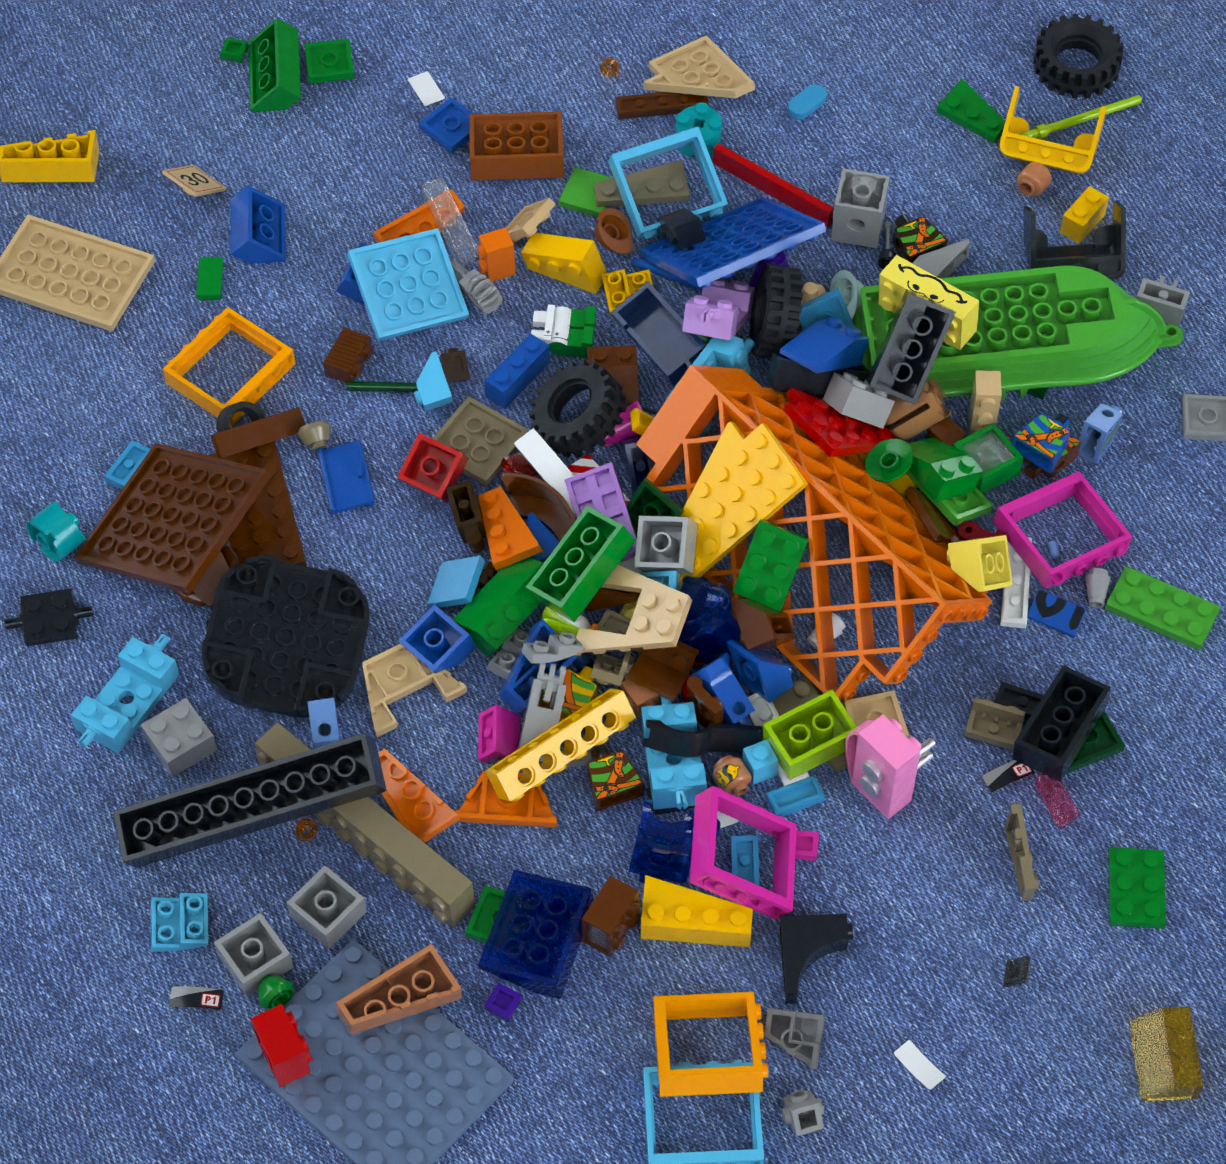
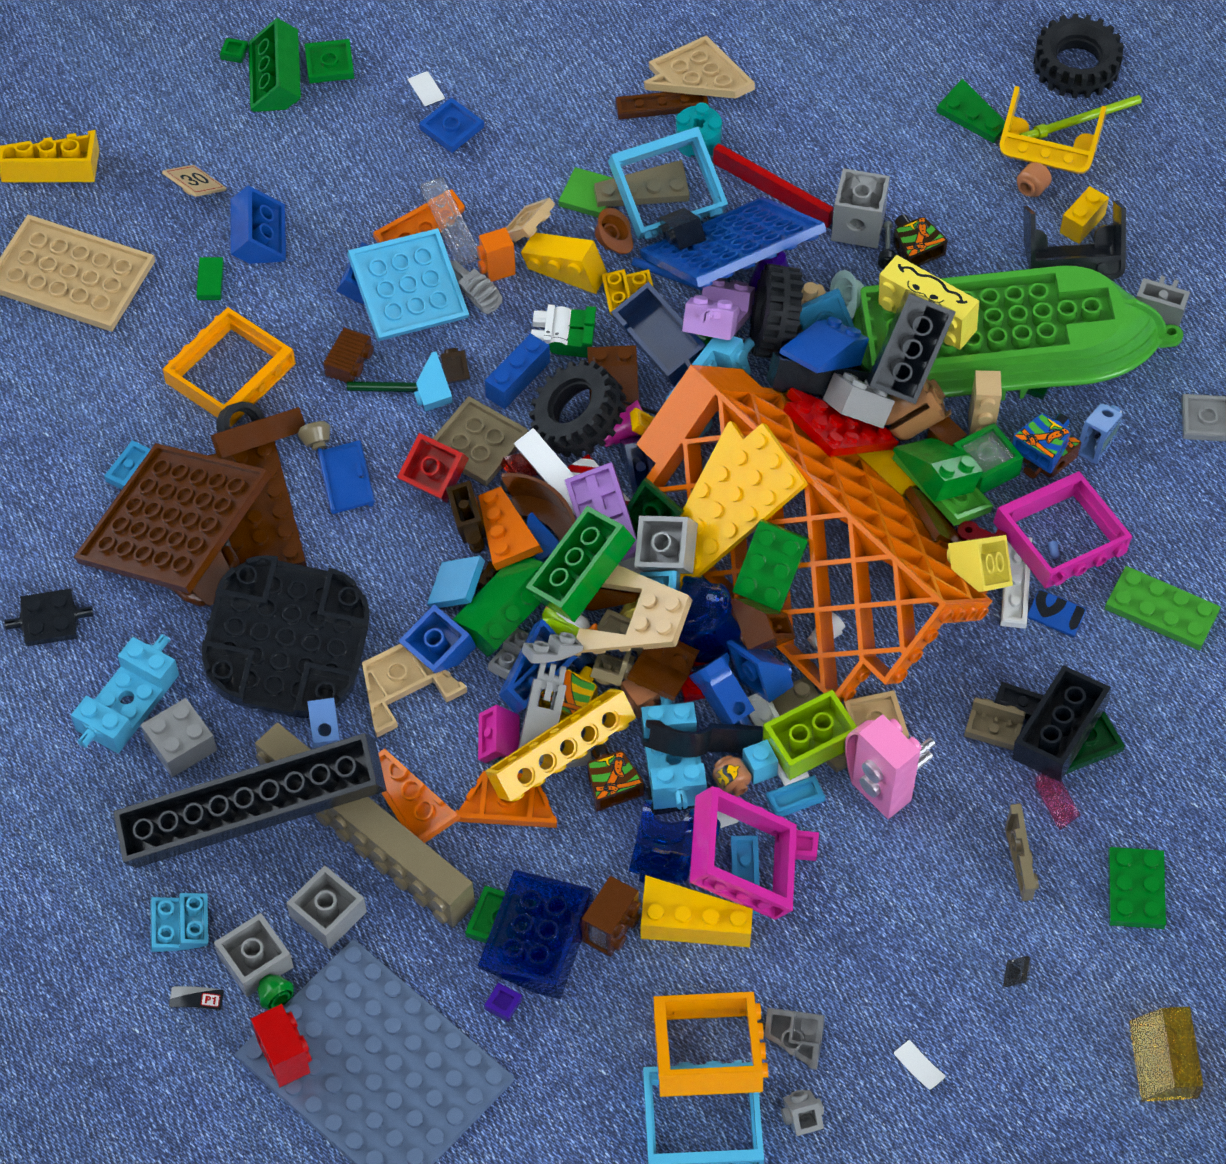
teal brick [25,501,86,562] -> none
clear orange hinge [295,818,318,842] -> none
nougat wedge [336,944,462,1035] -> none
dark orange slope [469,111,564,181] -> none
clear orange hinge [600,57,620,77] -> none
reddish brown plate [687,676,724,728] -> none
black arch [779,914,853,1004] -> none
dark azure tile [788,84,827,119] -> none
green dish [865,439,914,482] -> none
light grey slope [910,239,971,279] -> none
sticker [982,760,1035,792] -> none
light grey cone [1085,568,1111,608] -> none

